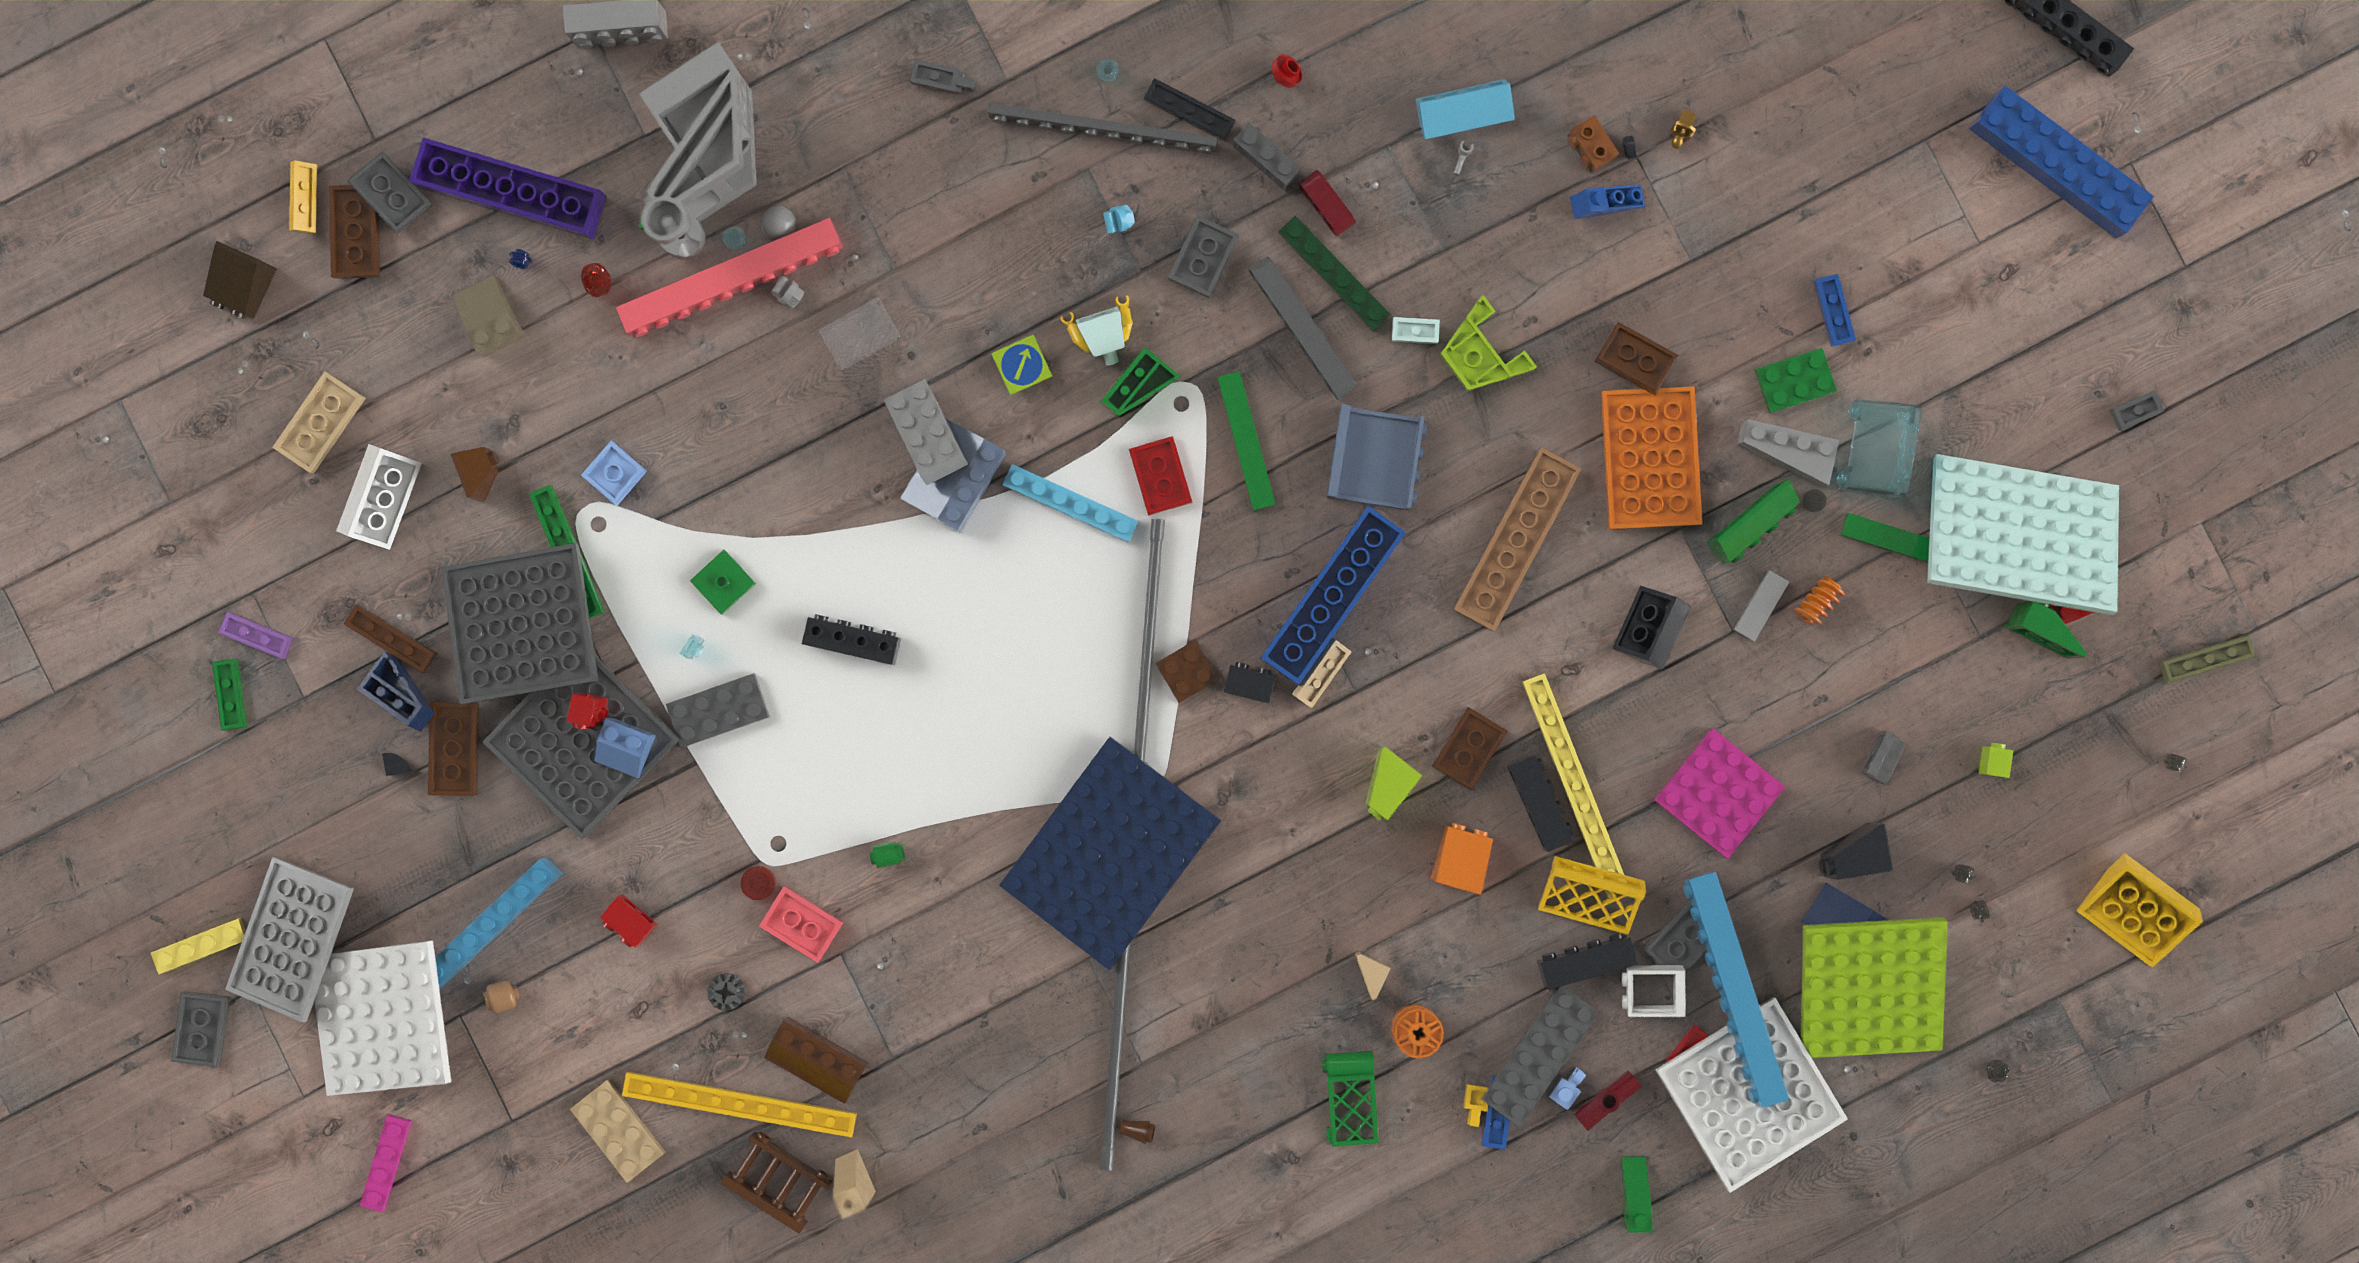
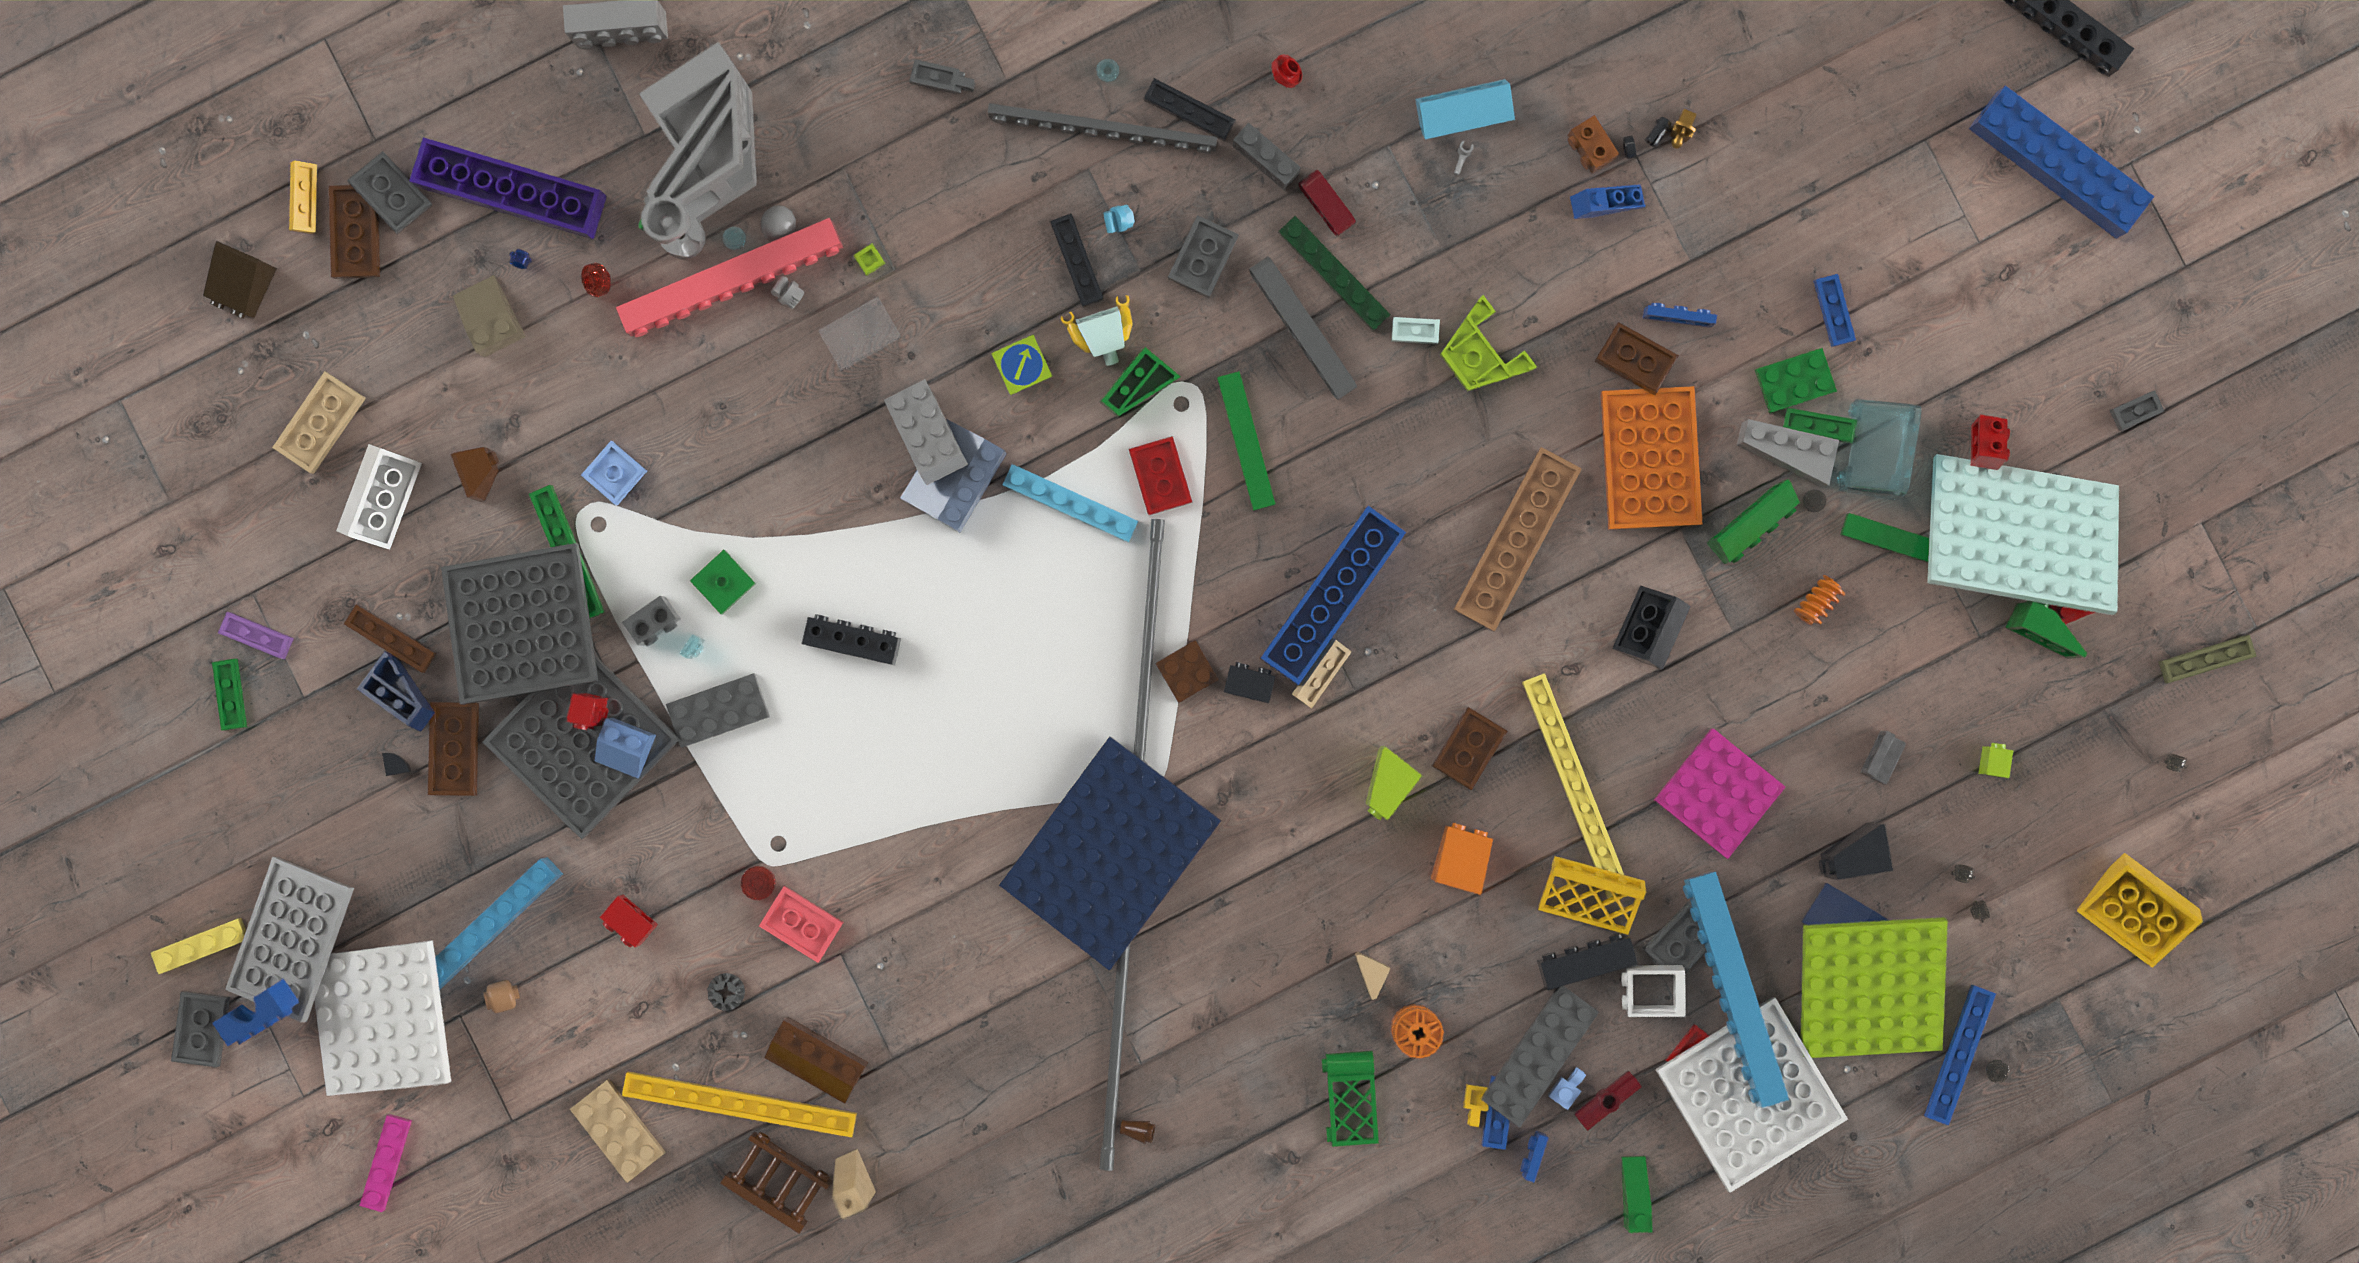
green brick [869,841,905,868] -> none
sand blue panel [1327,404,1427,510] -> none
black brick [1507,755,1574,852] -> none
light grey tile [1733,570,1789,642] -> none
none -> blue arch [212,979,299,1046]
none -> dark grey brick [622,596,681,647]
none -> lime tile [853,243,886,276]
none -> black tile [1050,213,1104,308]
none -> blue plate [1520,1131,1549,1182]
none -> blue plate [1643,303,1717,328]
none -> black pin [1645,117,1672,148]
none -> green tile [1783,408,1858,444]
none -> blue plate [1924,984,1996,1126]
none -> red brick [1970,414,2010,470]

